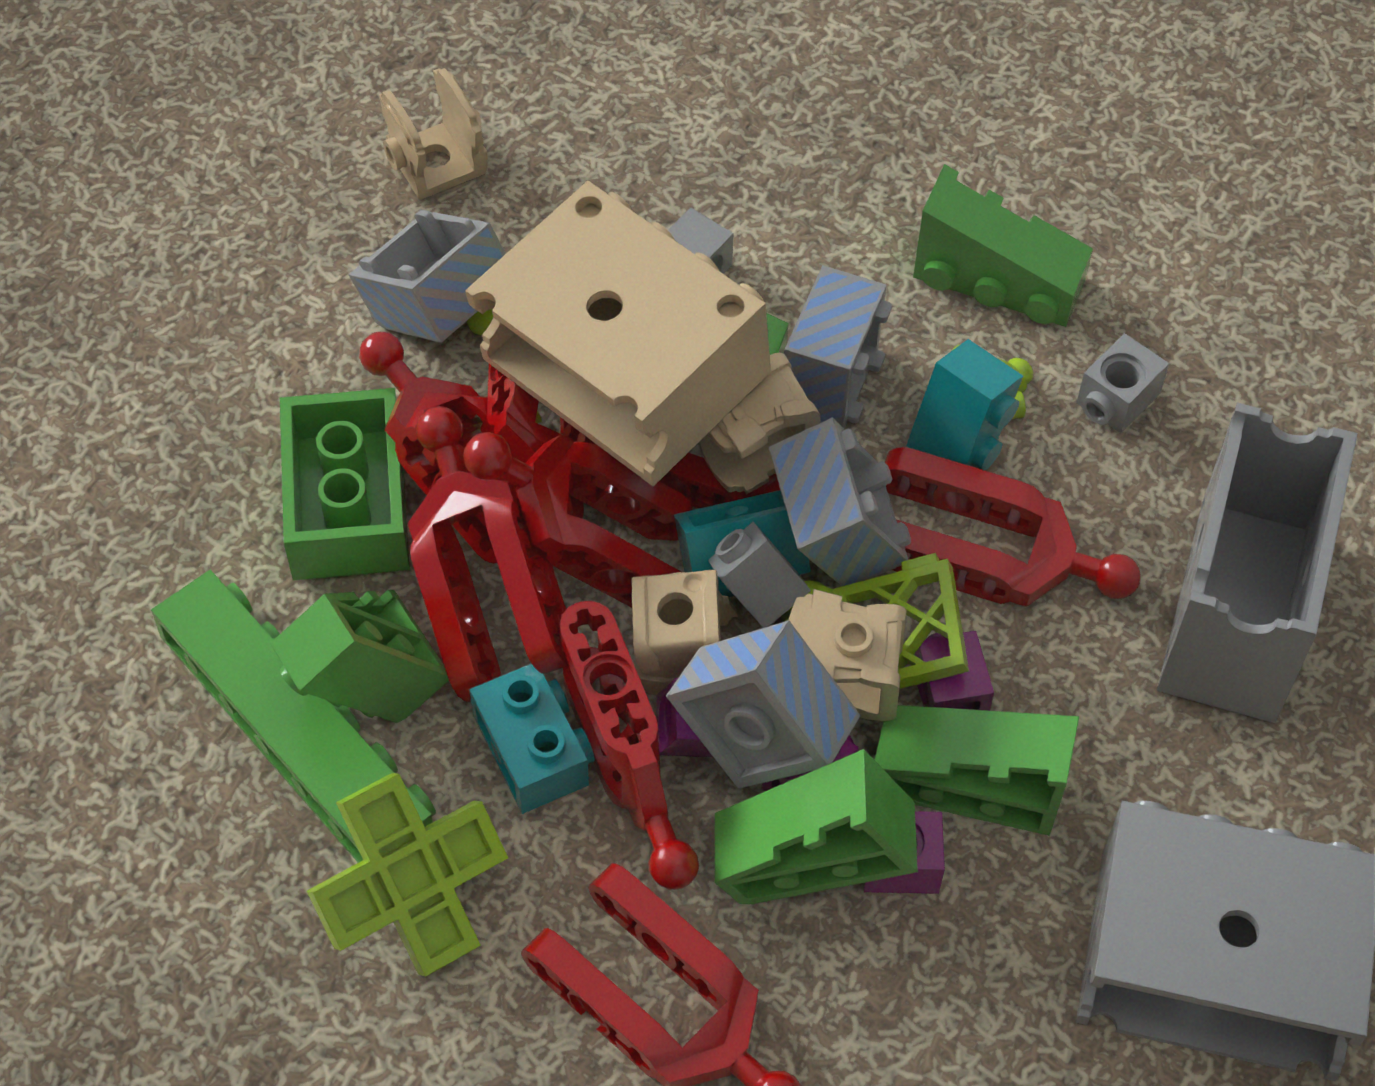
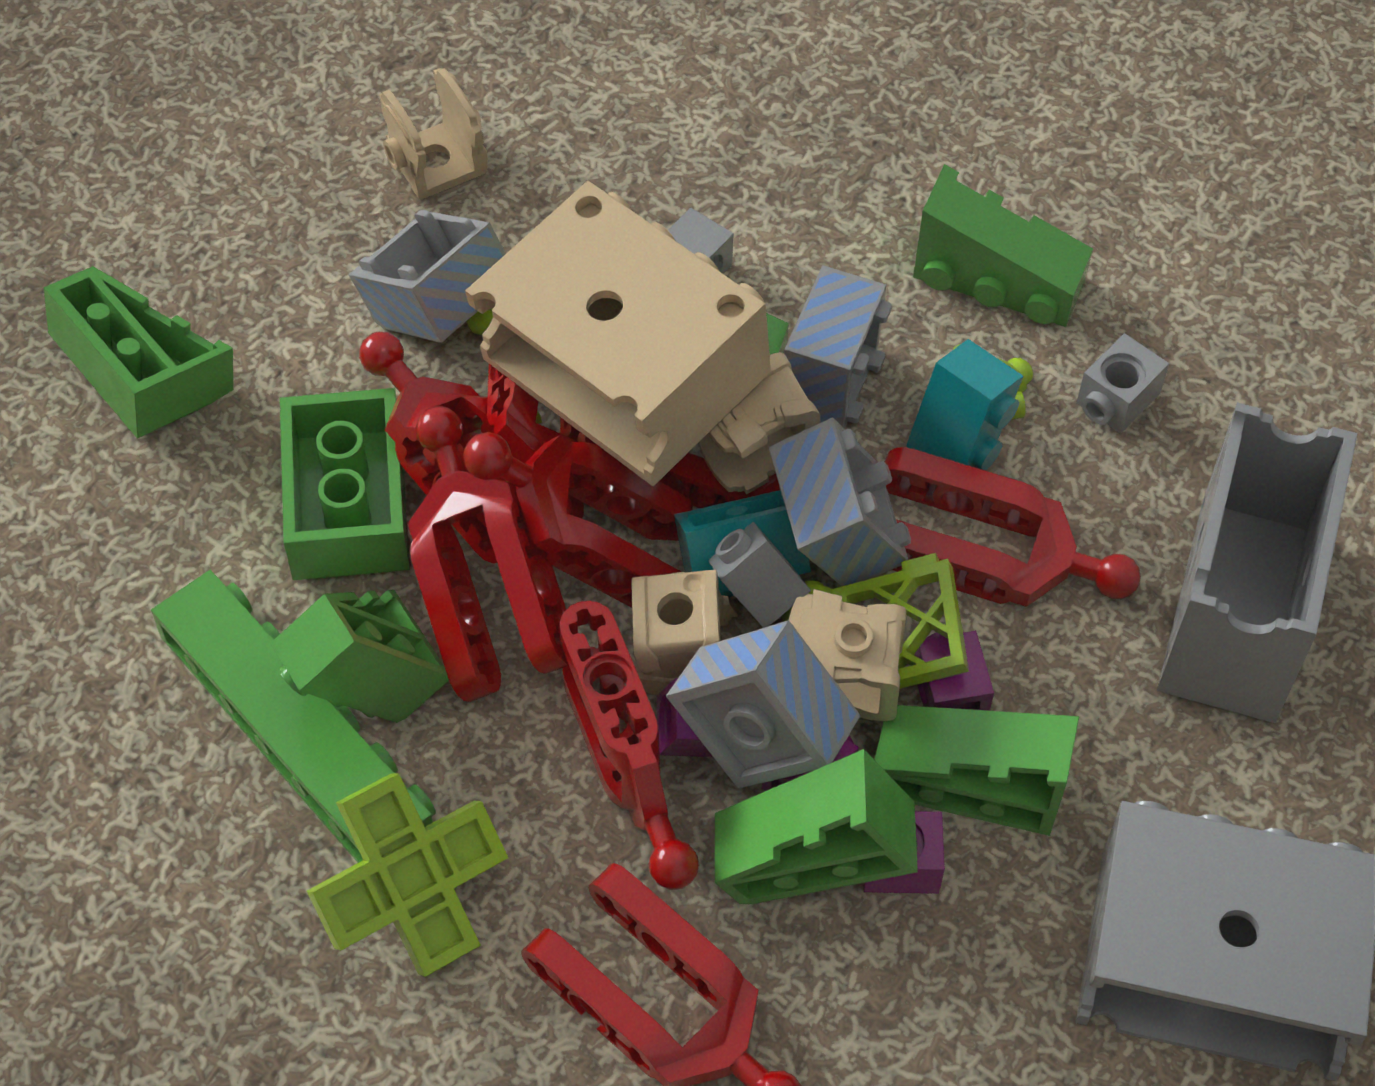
teal brick [469,664,595,814] -> none
none -> bright green wedge [44,266,234,439]

